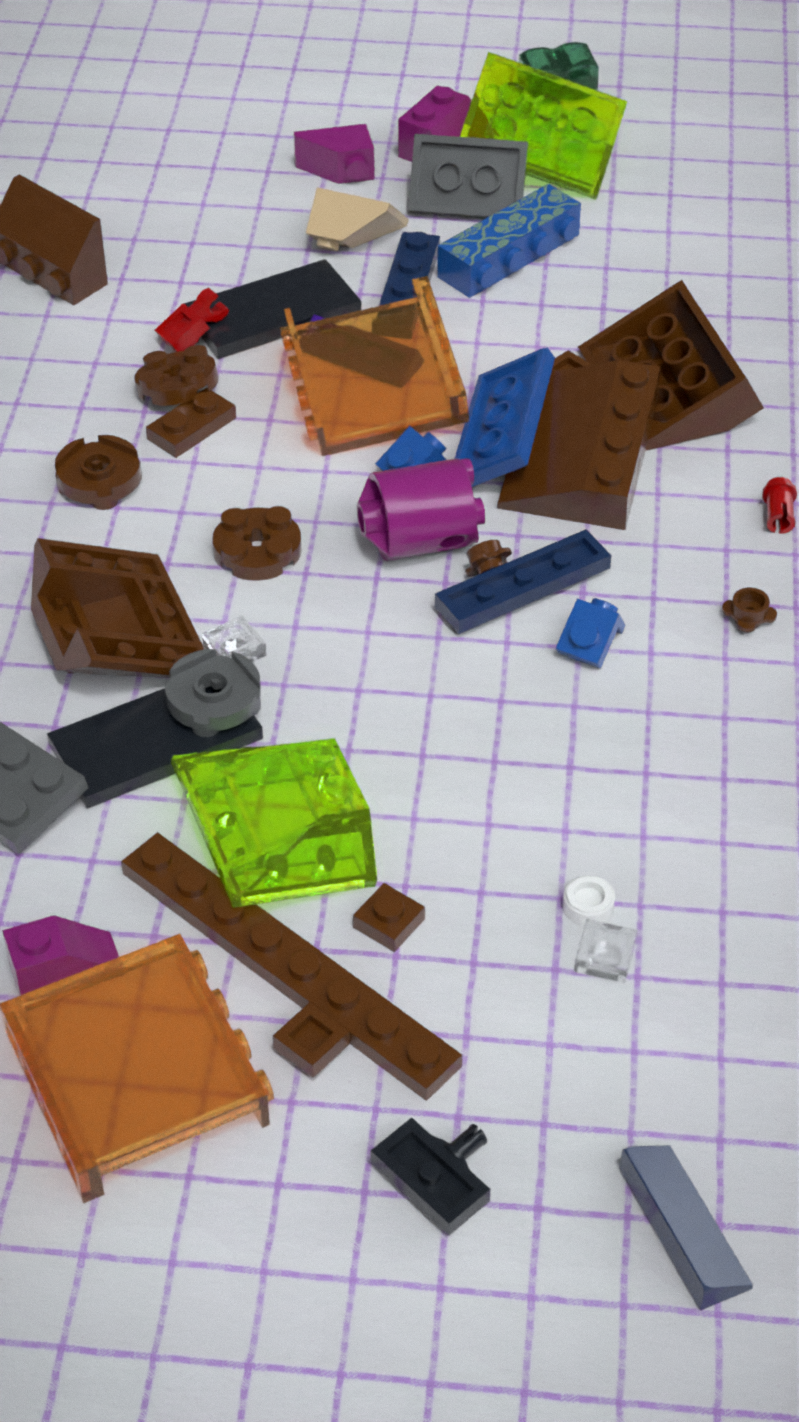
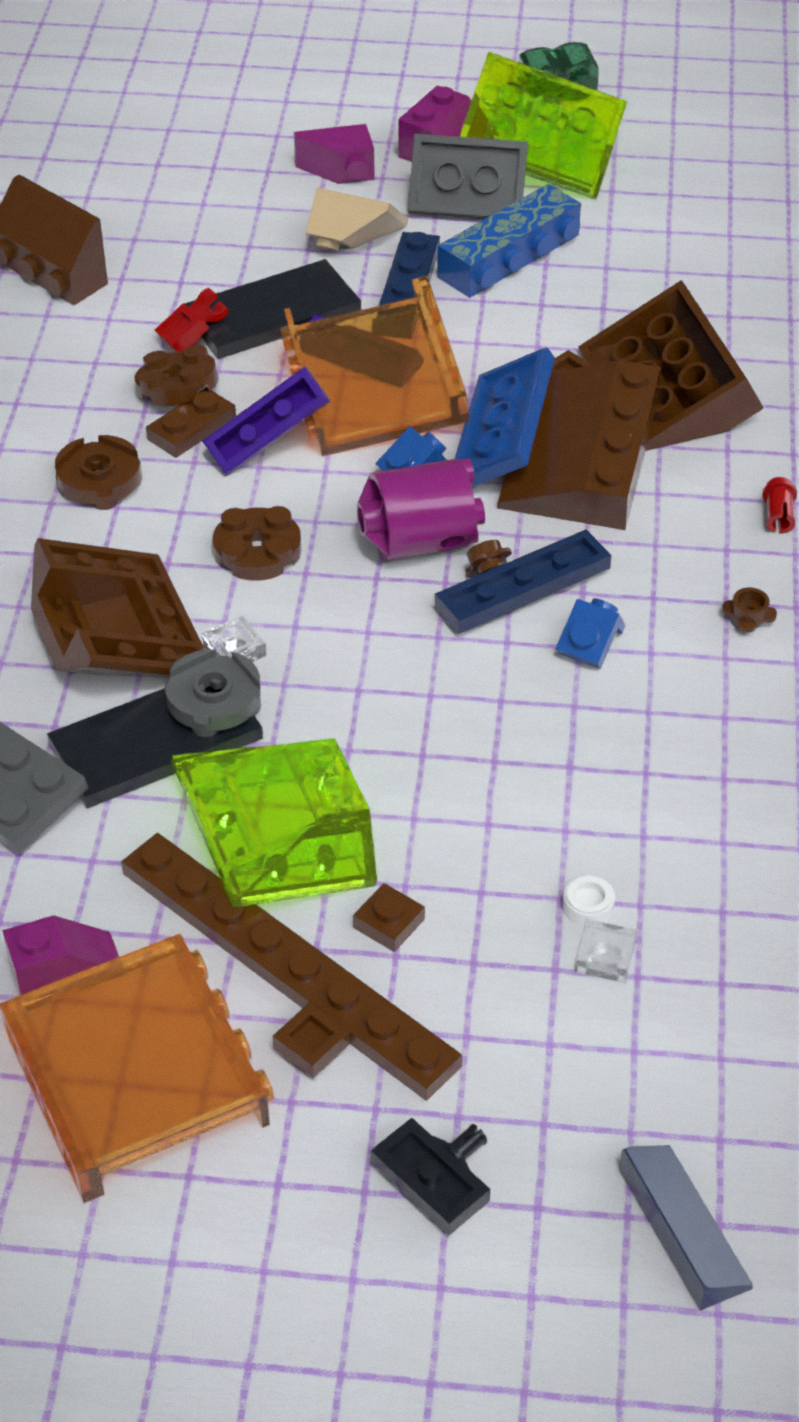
none -> dark purple slope [202,366,330,476]

